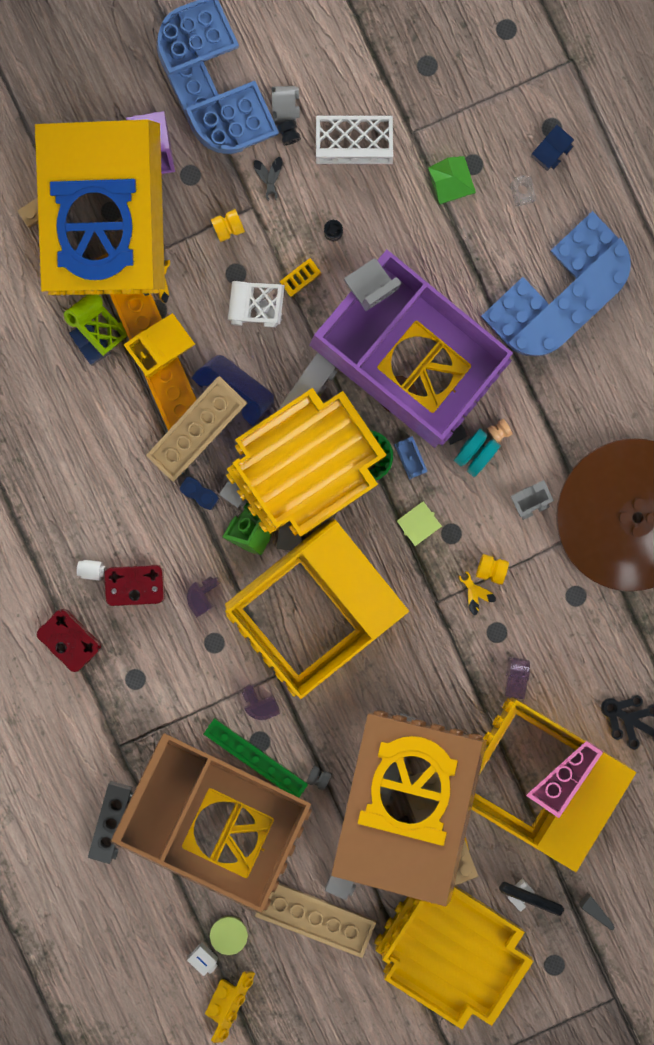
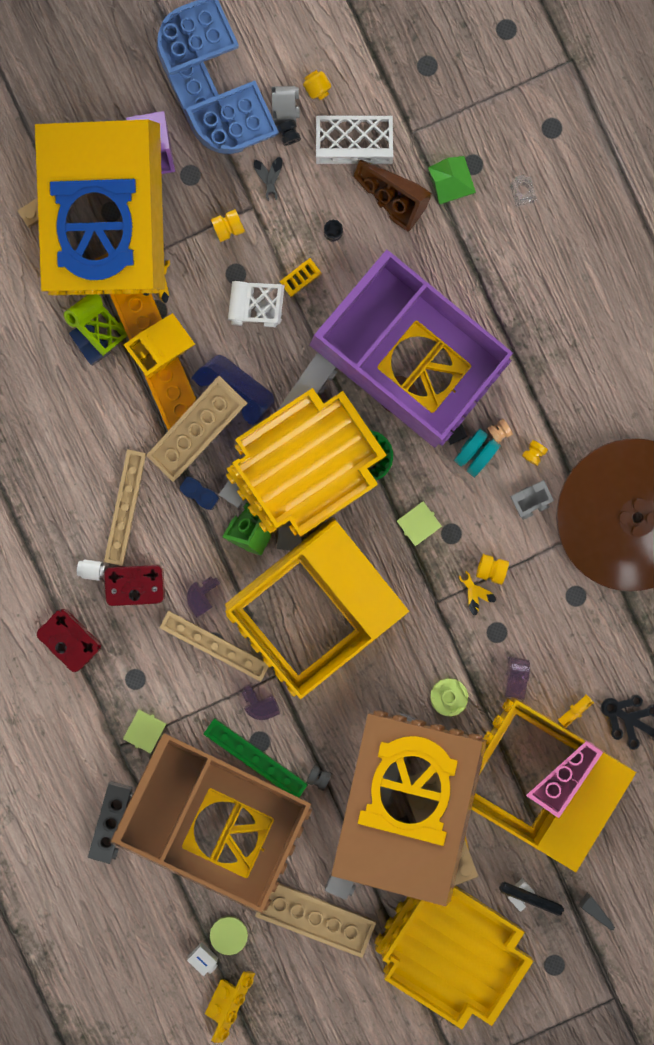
light grey bracket [344,258,401,311] -> none
medium blue hinge [394,436,428,479] -> none
medium blue plate [481,211,631,356] -> none
dark blue brick [531,125,574,171] -> none
none -> tan plate [104,449,147,566]
none -> yellowish green piece [123,709,166,754]
none -> tan plate [159,611,269,682]
none -> yellow head [303,70,331,100]
none -> reddish brown wedge [354,160,432,232]
none -> yellowish green tile [430,678,468,717]
none -> yellow wheel [522,440,548,466]
none -> yellow pin [558,694,594,728]

